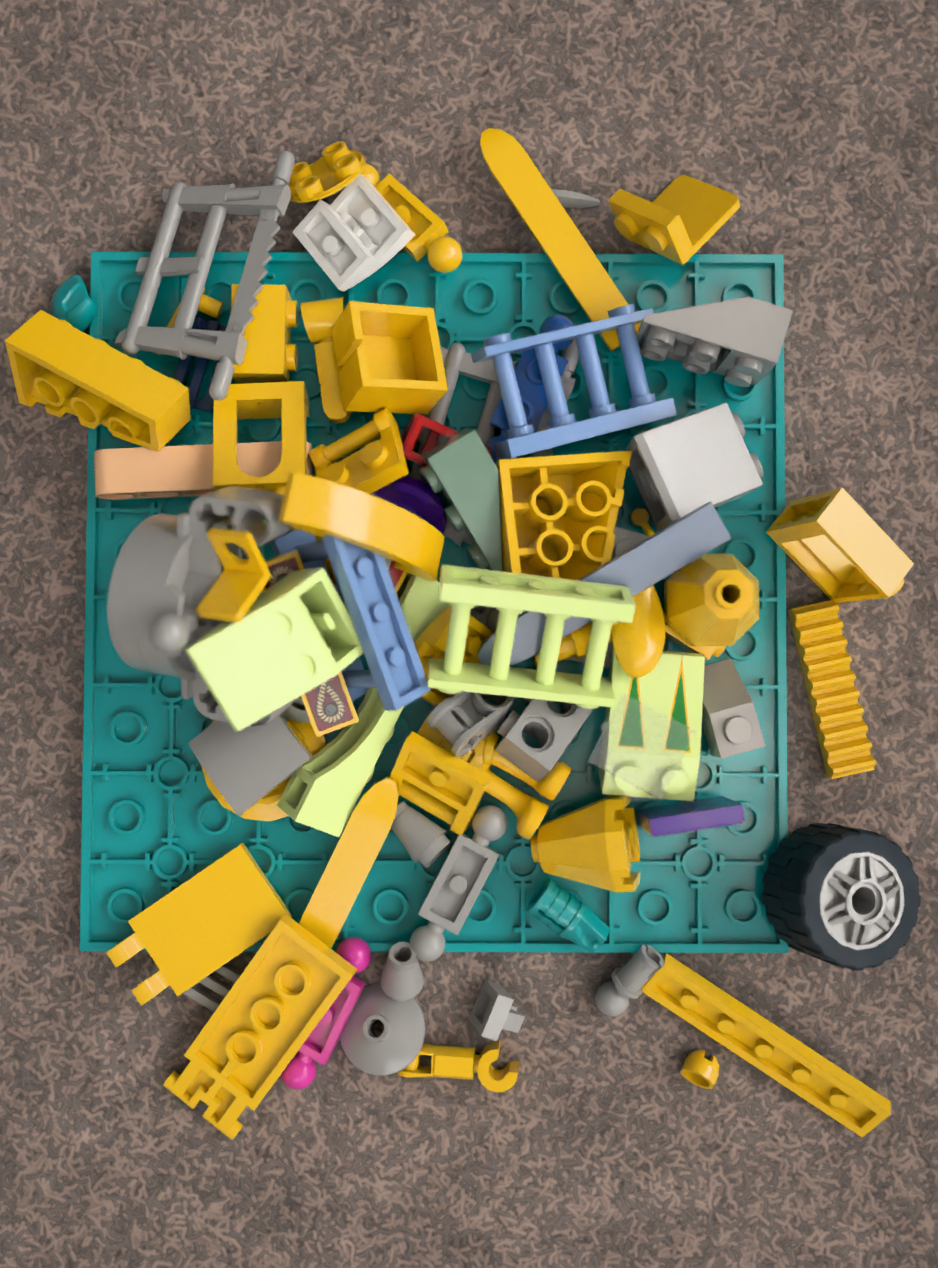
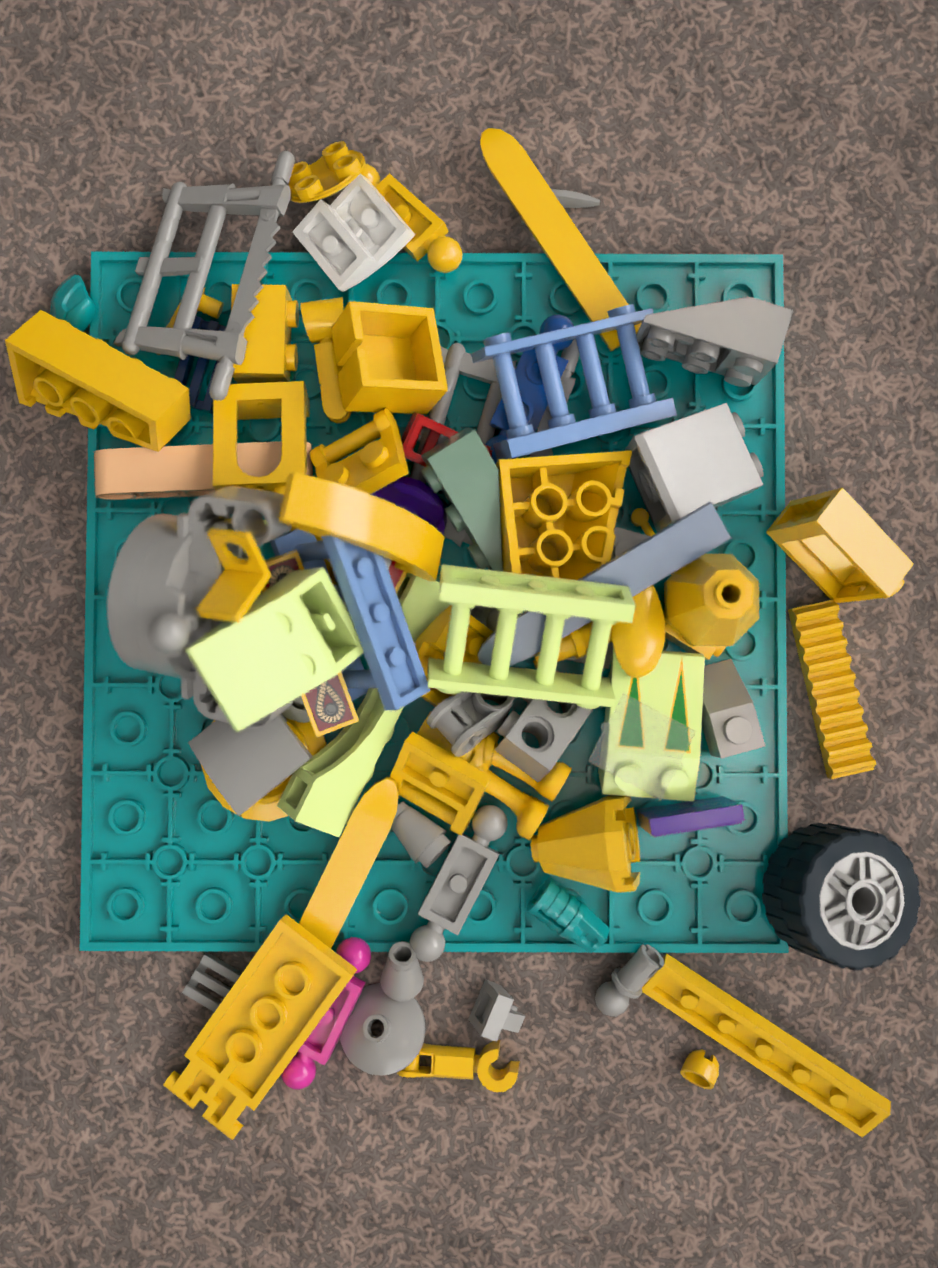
yellow tile [106,843,292,1006] -> none
yellow bracket [608,175,740,265] -> none

